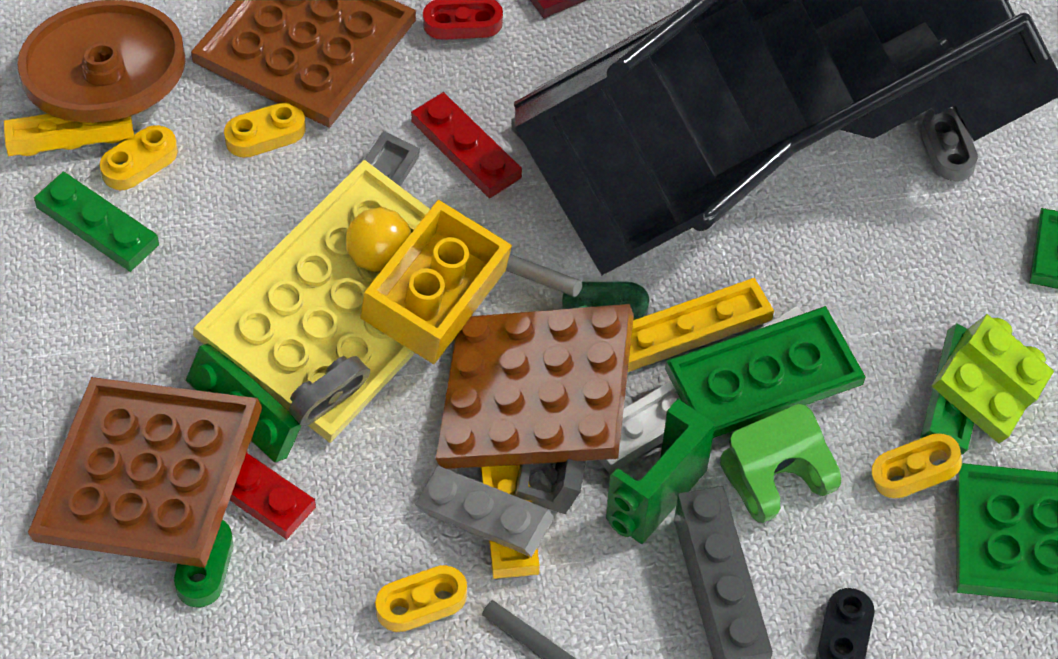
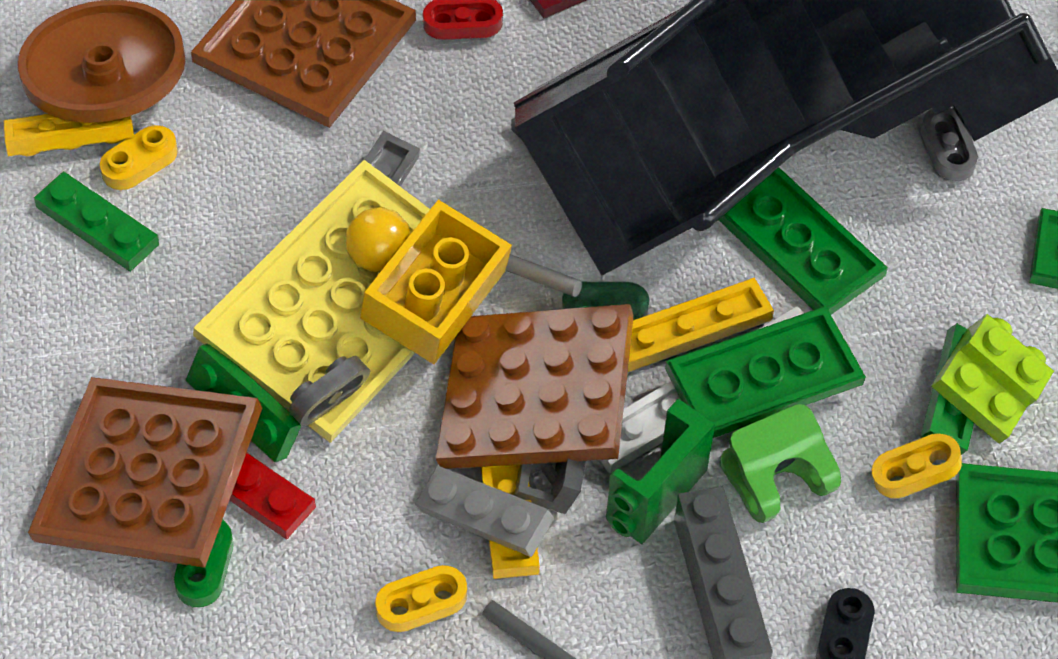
yellow plate [224,102,306,157] -> none
red plate [411,92,522,199] -> none
none -> green tile [719,167,888,315]

